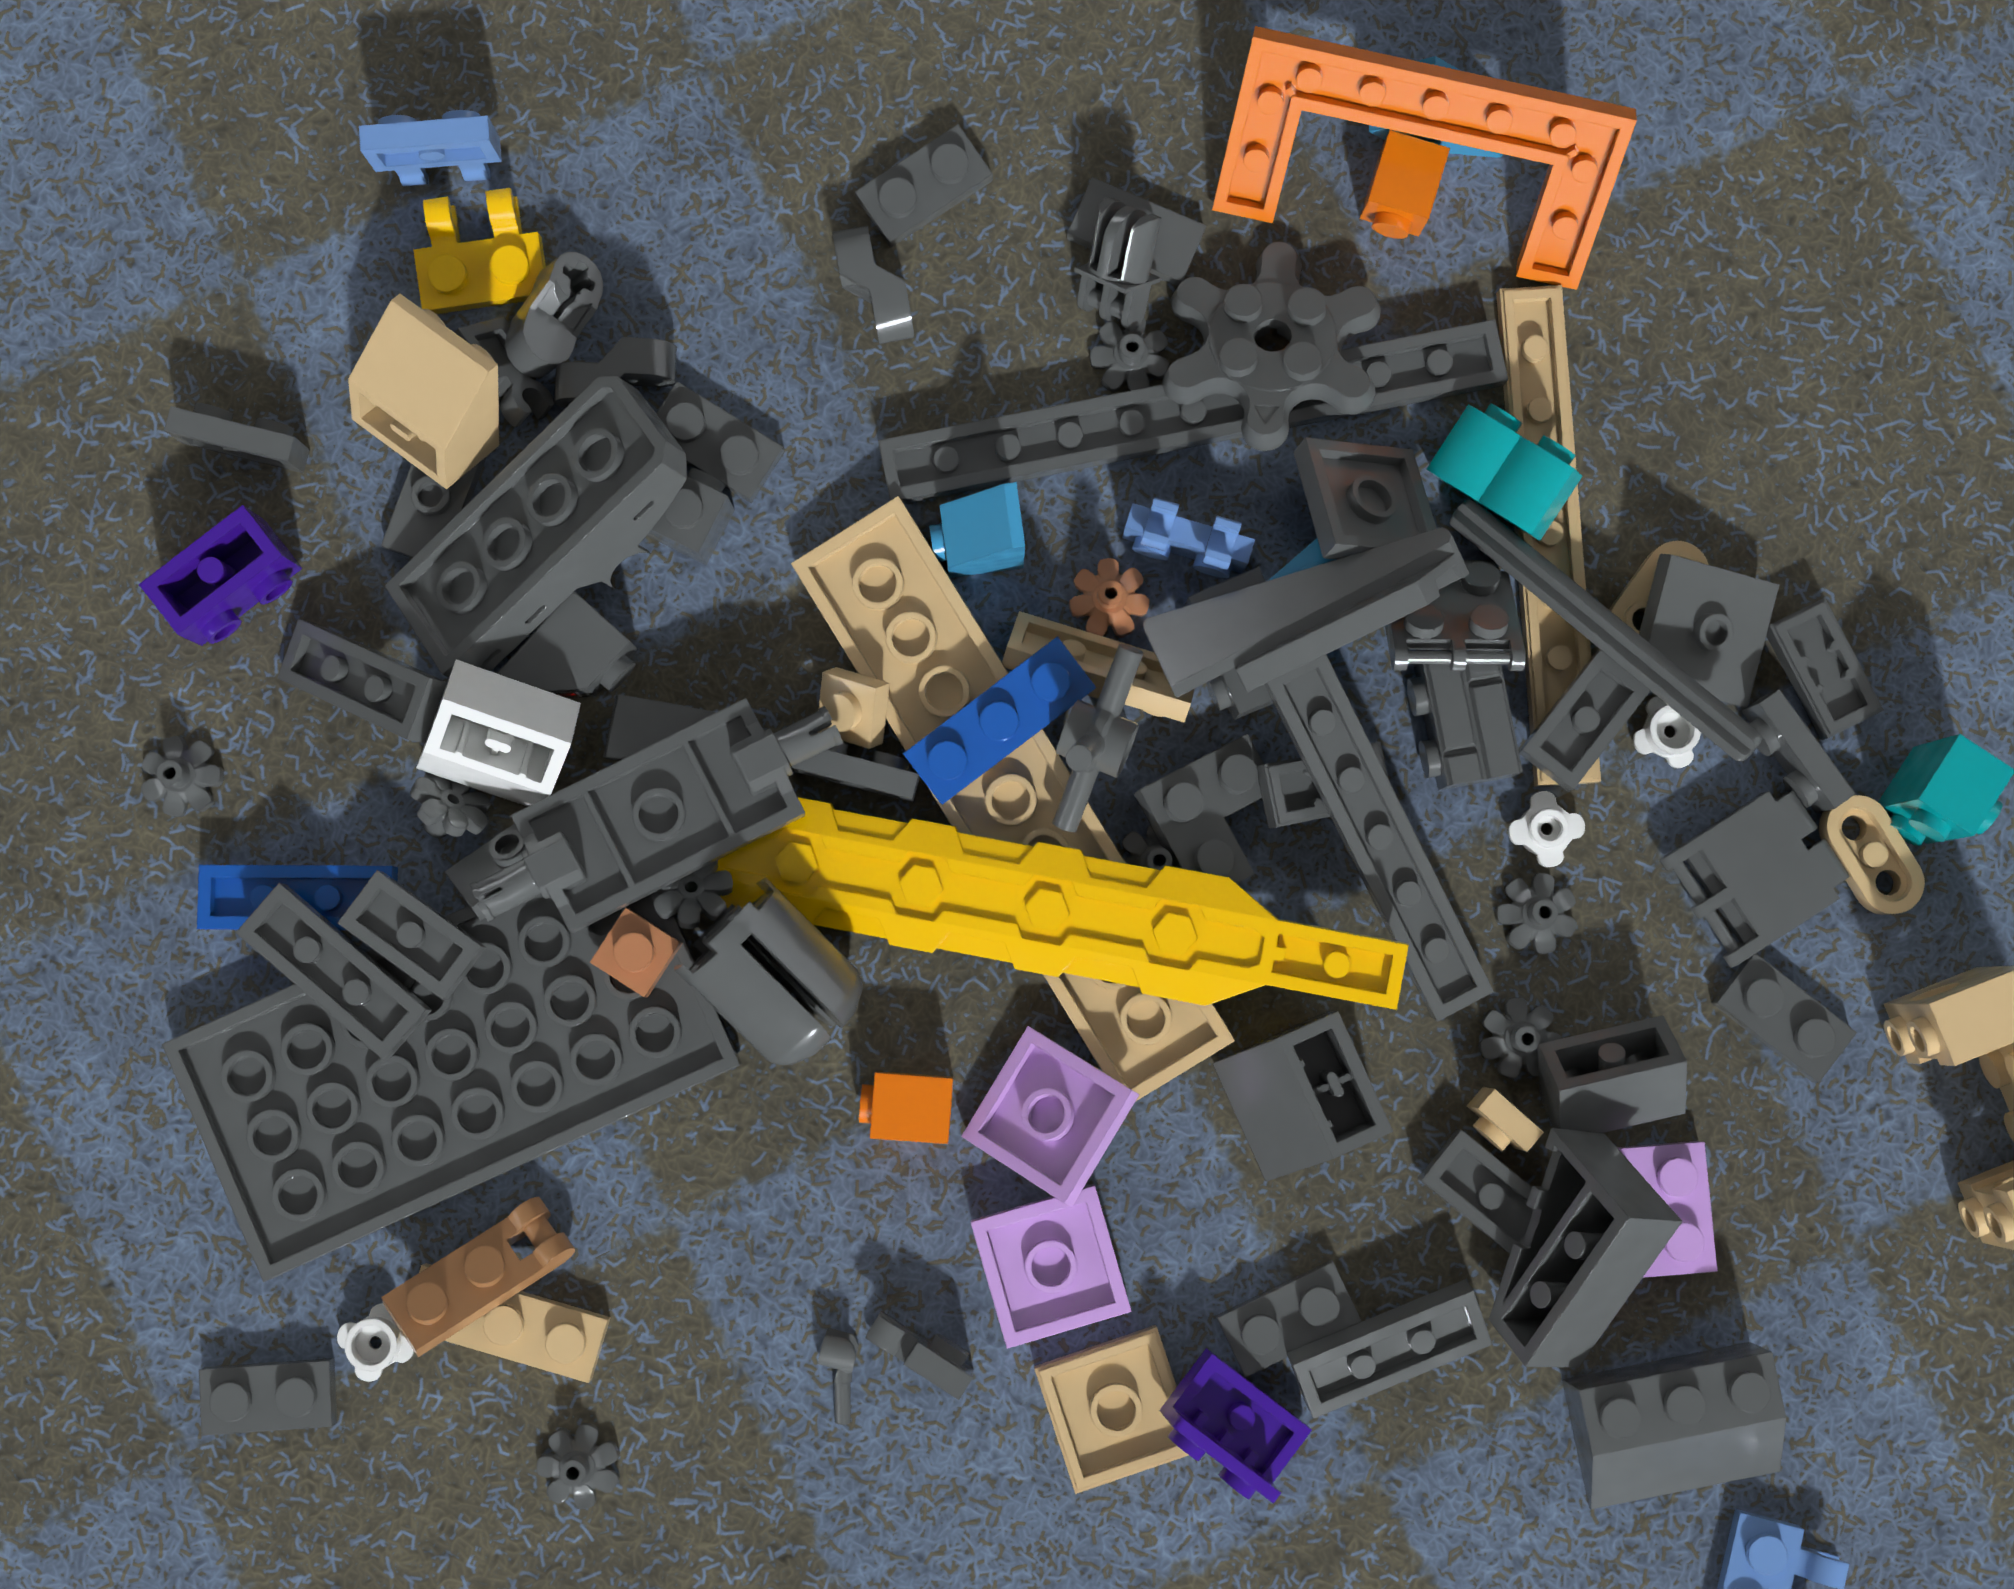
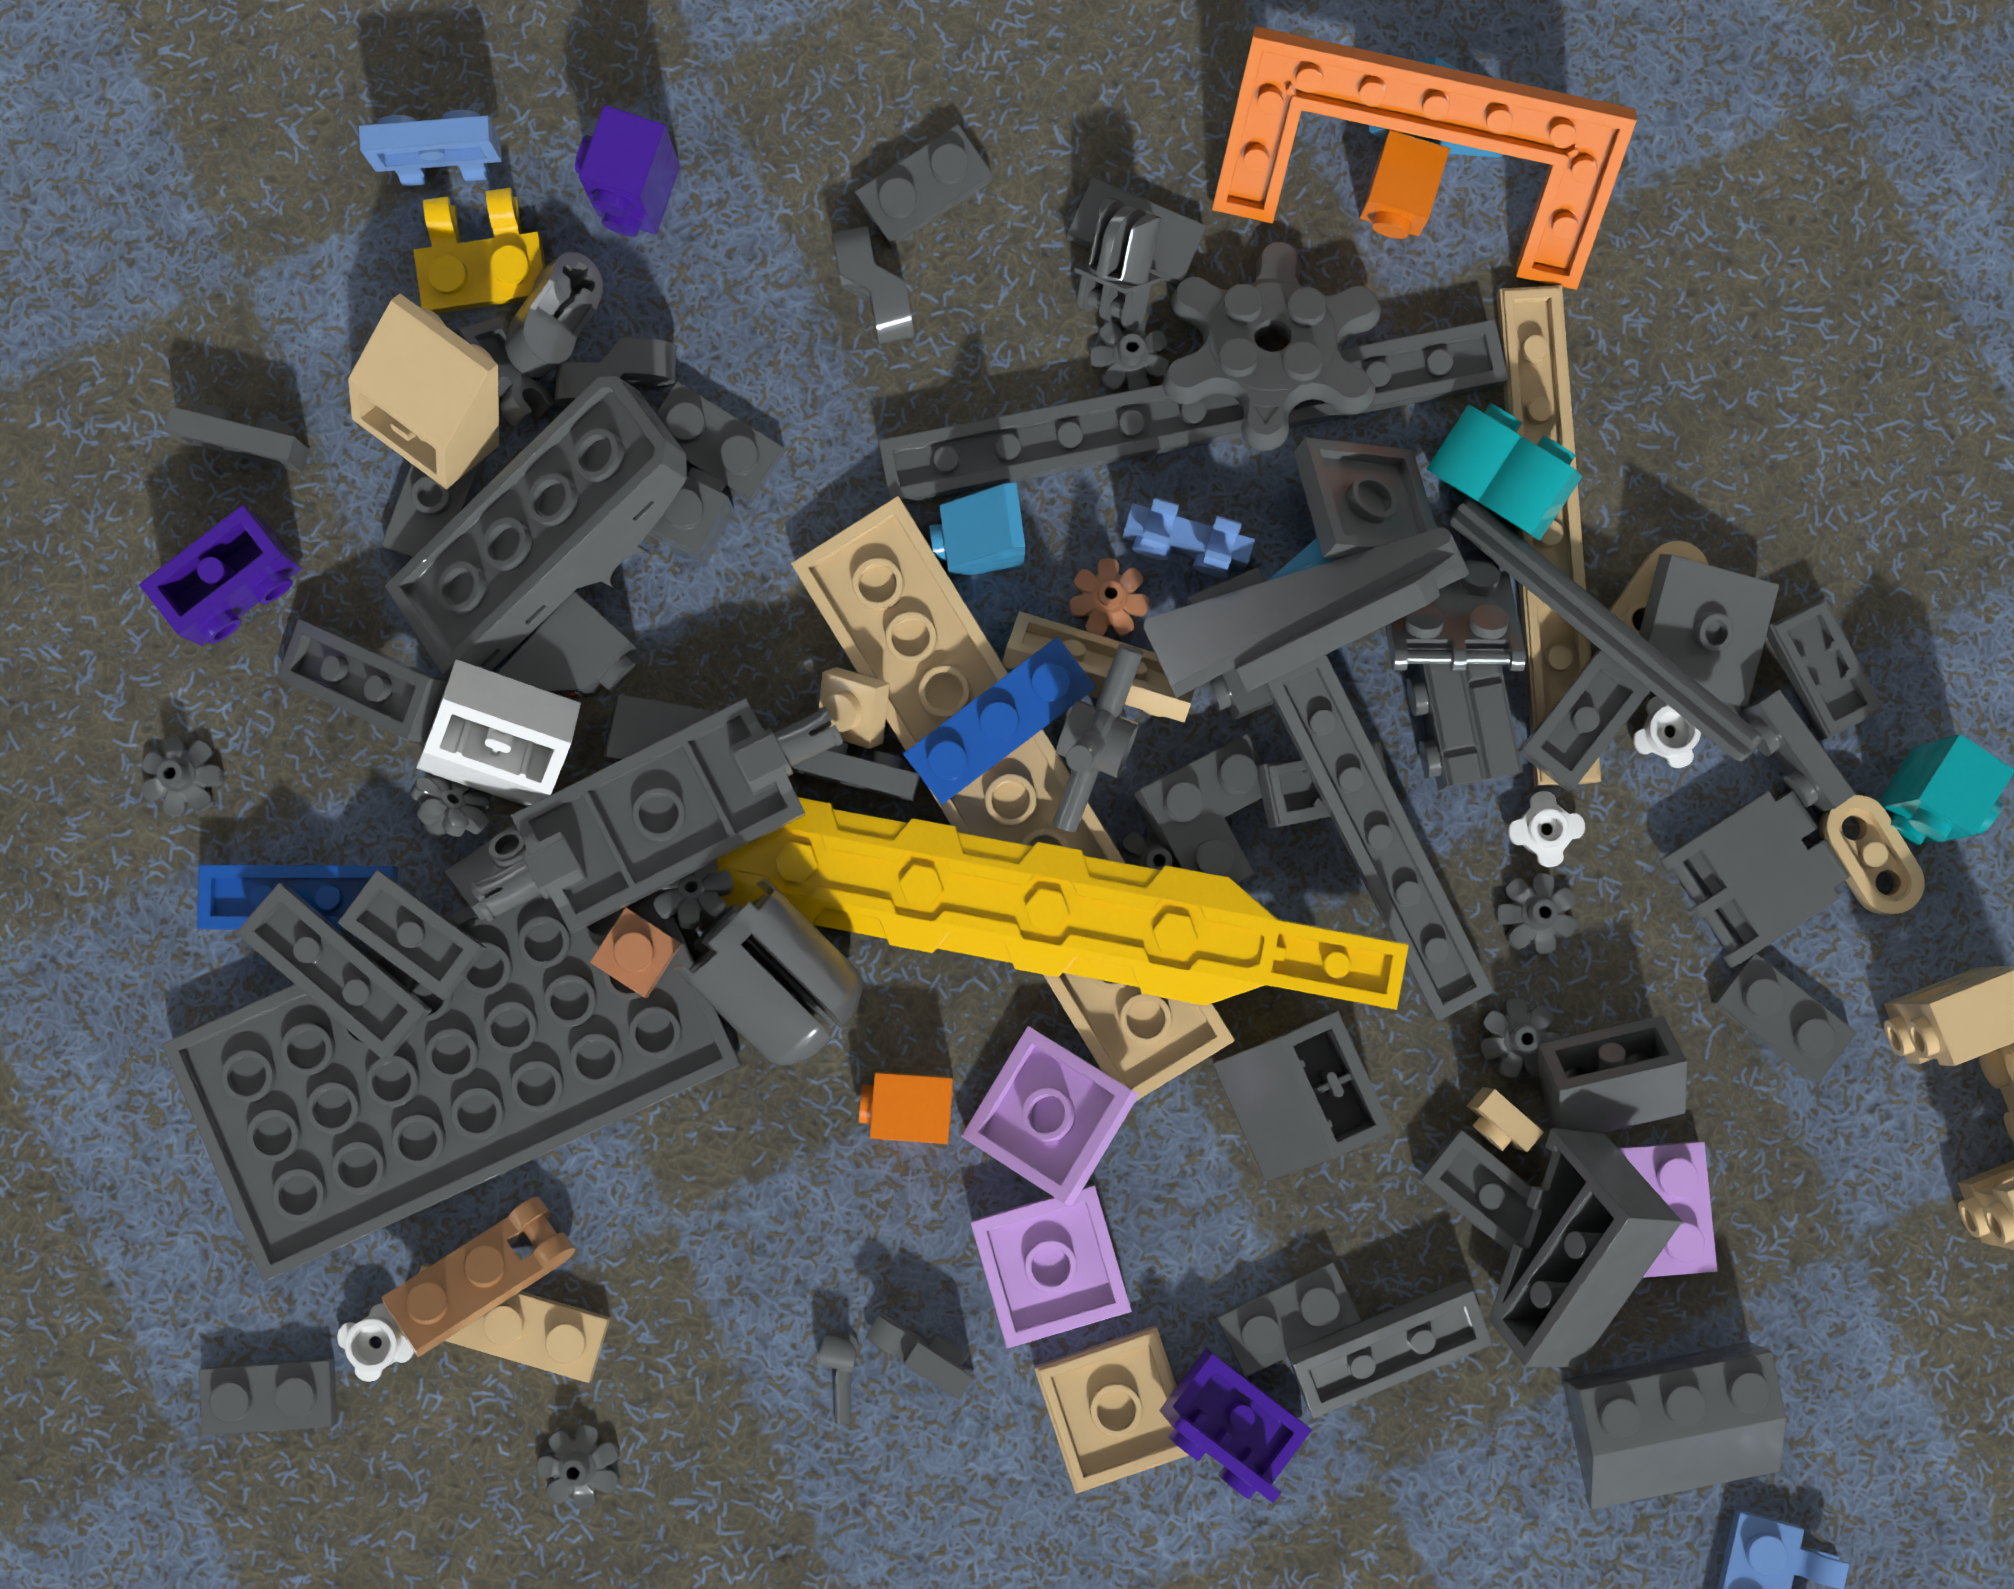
none -> dark purple brick [575,105,680,237]

